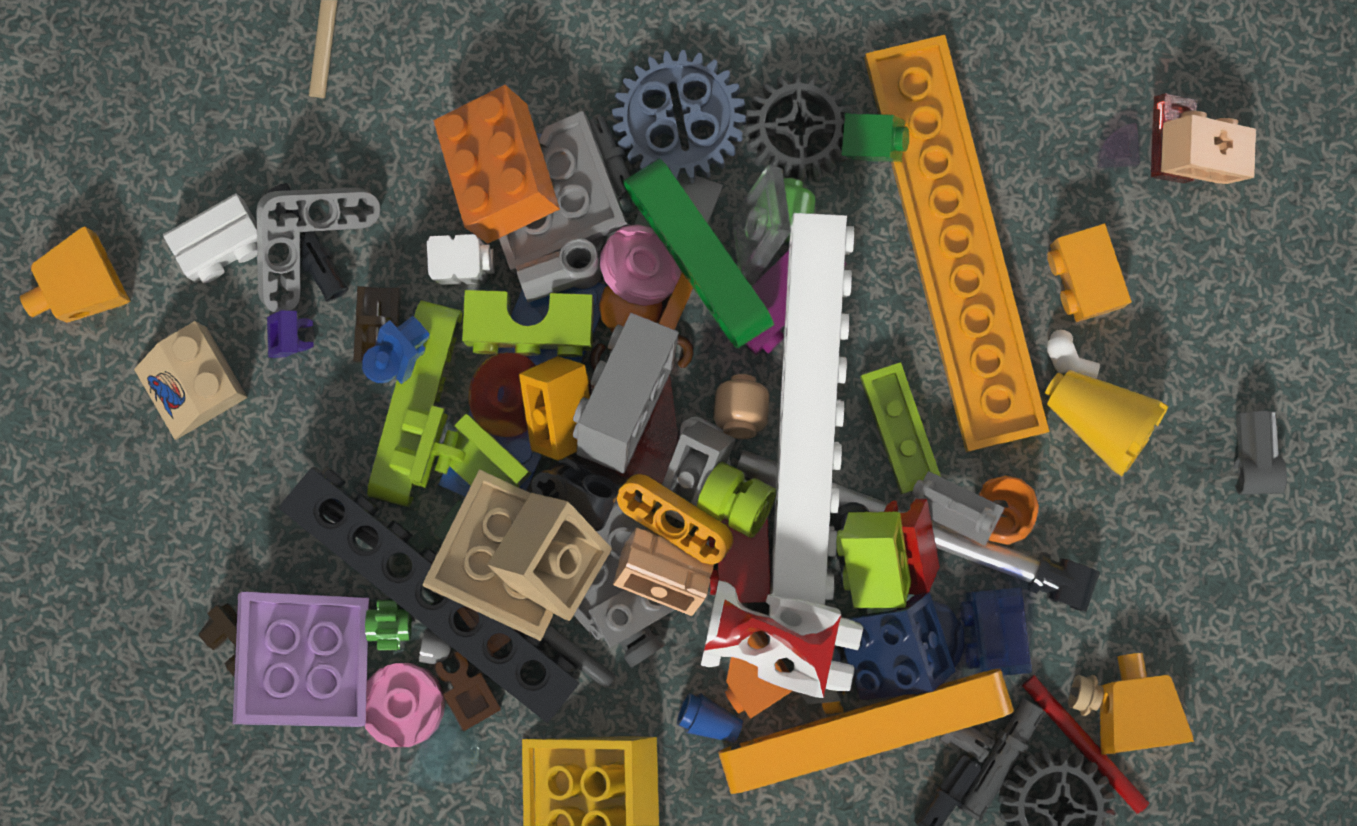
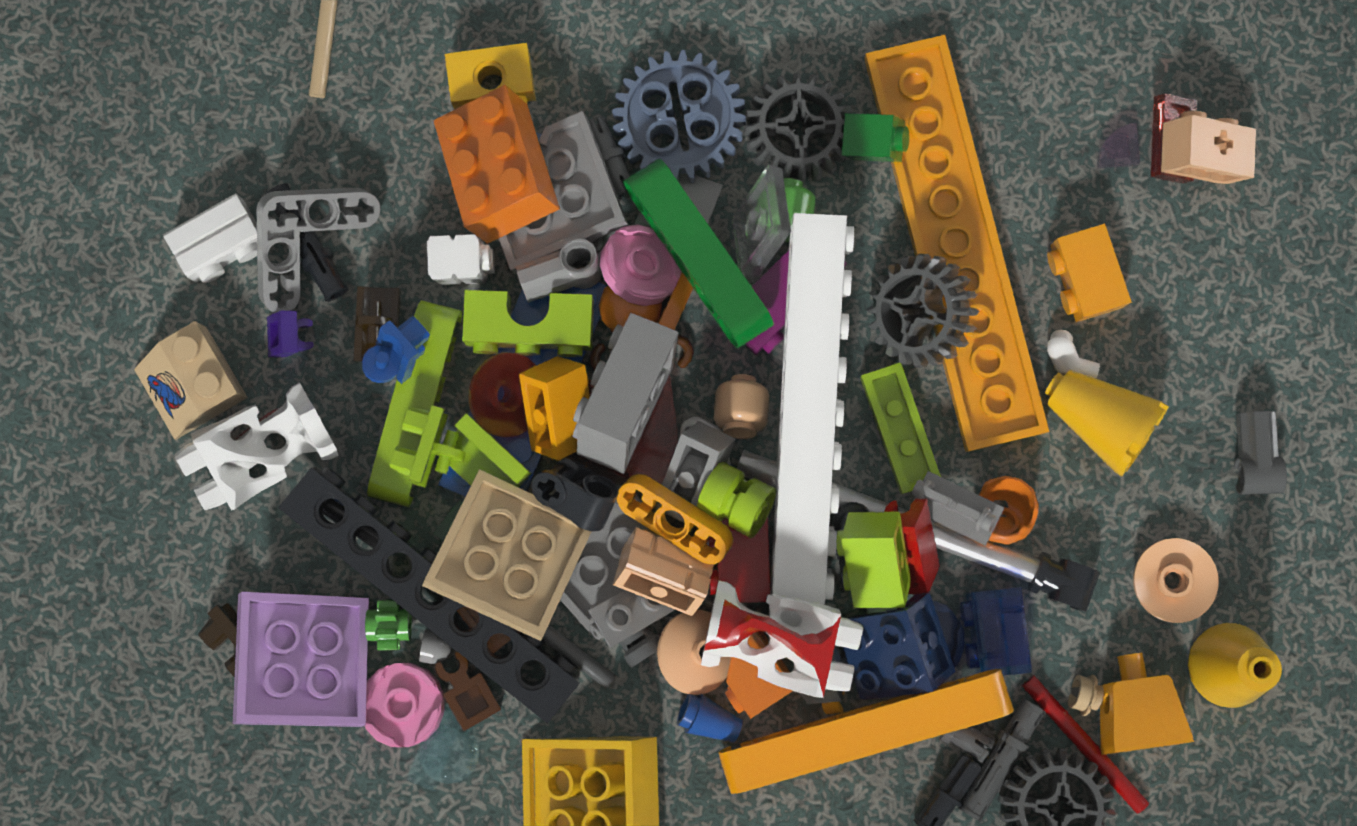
light orange torso [20,226,131,323] -> none
tan slope [487,493,612,621] -> none
none -> white hips [174,382,339,510]
none -> yellow brick [445,43,536,110]
none -> light nougat dish [657,610,731,695]
none -> dark grey gear [866,254,980,368]
none -> light nougat dish [1133,538,1219,623]
none -> yellow cone [1188,623,1282,708]

